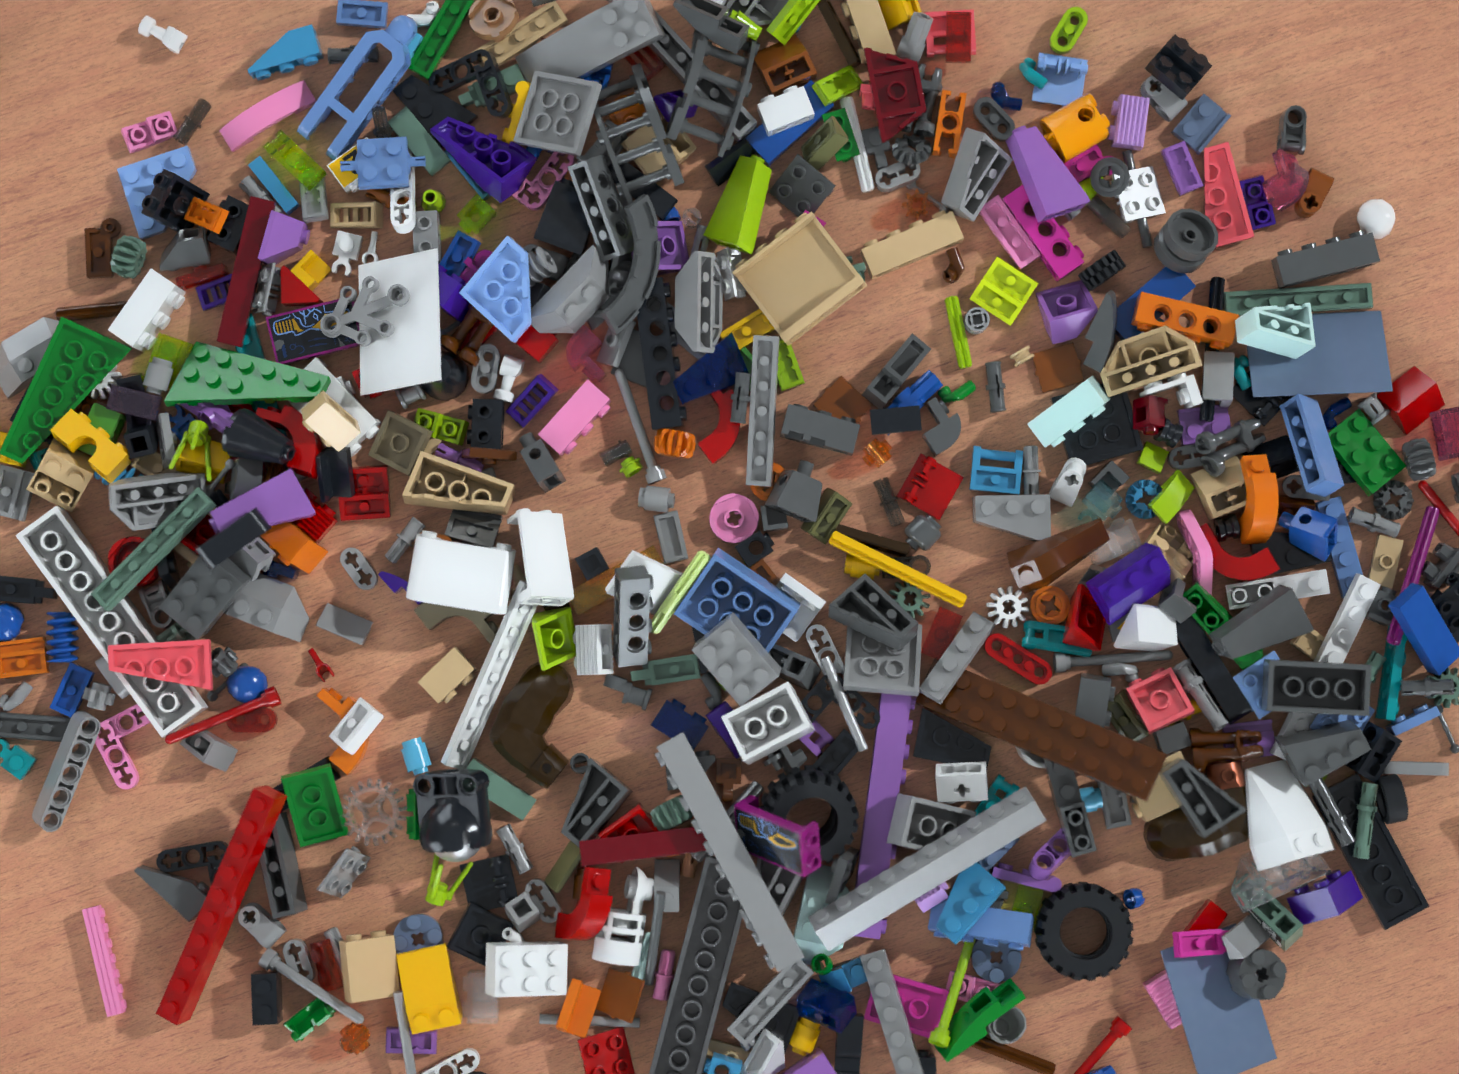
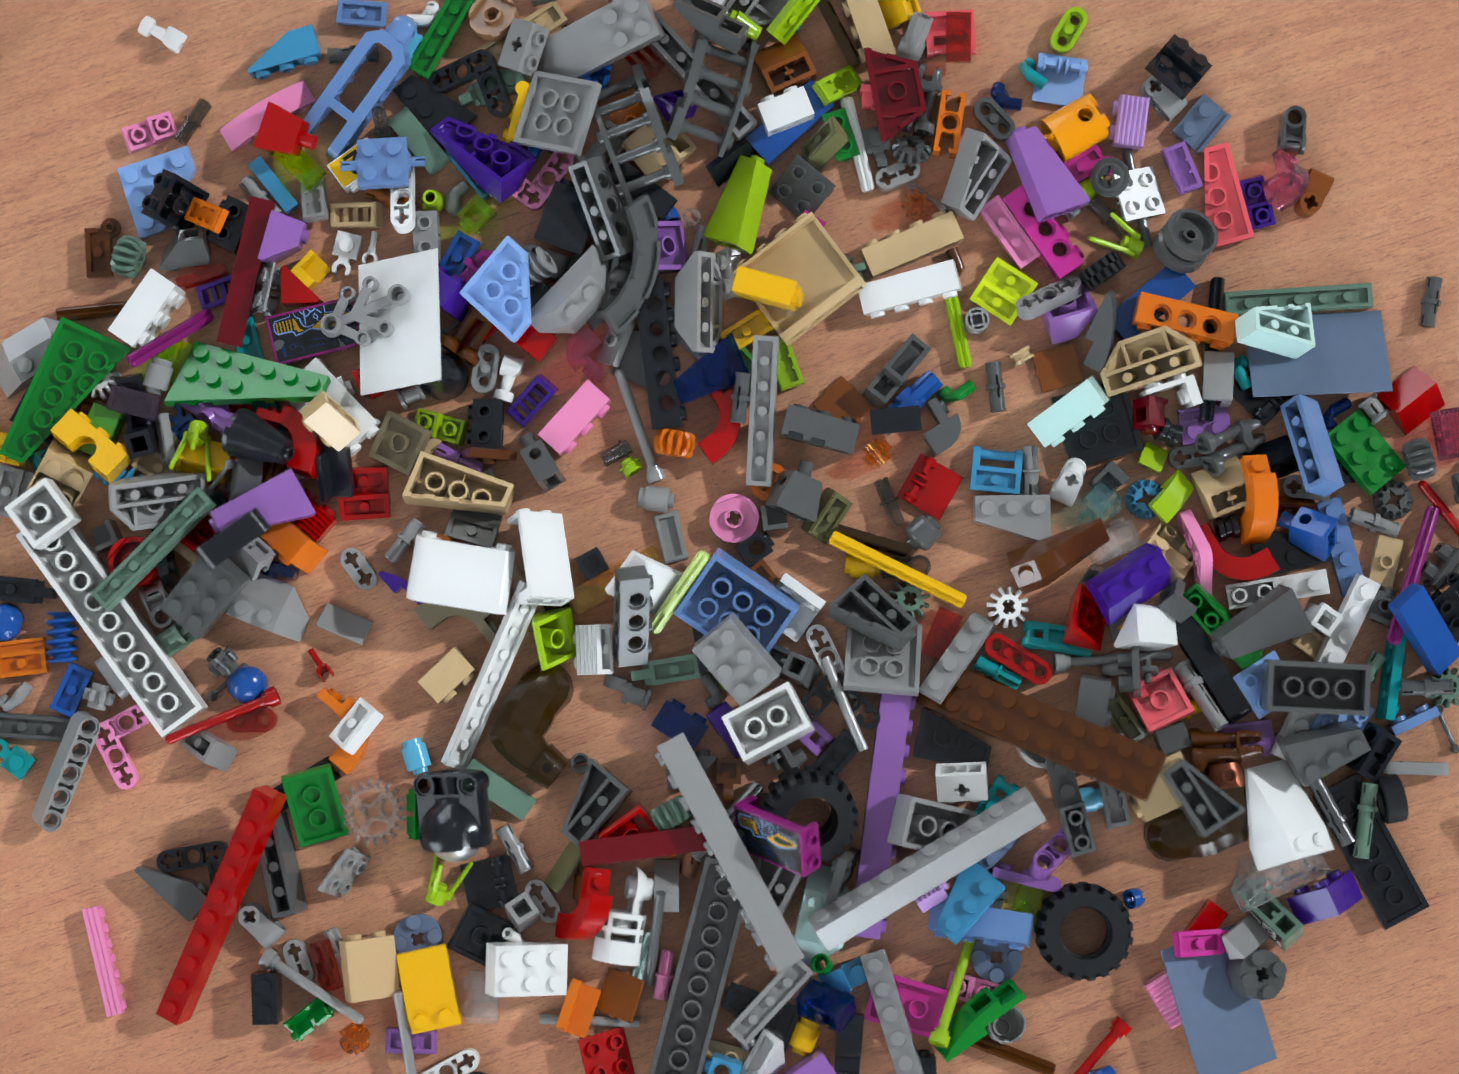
coral wing [108,639,213,690] -> none
orange gear [1030,586,1070,625] -> none
dark grey brick [1271,231,1380,289] -> none
white hair [1357,199,1395,239] -> none
none -> white brick [4,478,82,550]
none -> dark grey panel [91,519,123,553]
none -> magenta axle [127,309,214,368]
none -> red torso [253,101,318,156]
none -> light grey arm [445,180,470,217]
none -> light grey brick [497,17,550,77]
none -> yellow brick [732,266,805,313]
none -> white brick [859,259,962,319]
none -> teal axle [973,655,1022,690]
none -> light grey beam [1016,276,1082,320]
none -> lime plant [1087,212,1144,260]
none -> dark grey hips [1118,646,1159,698]
none -> white brick [1304,602,1343,637]
none -> dark grey pin [1419,276,1443,328]

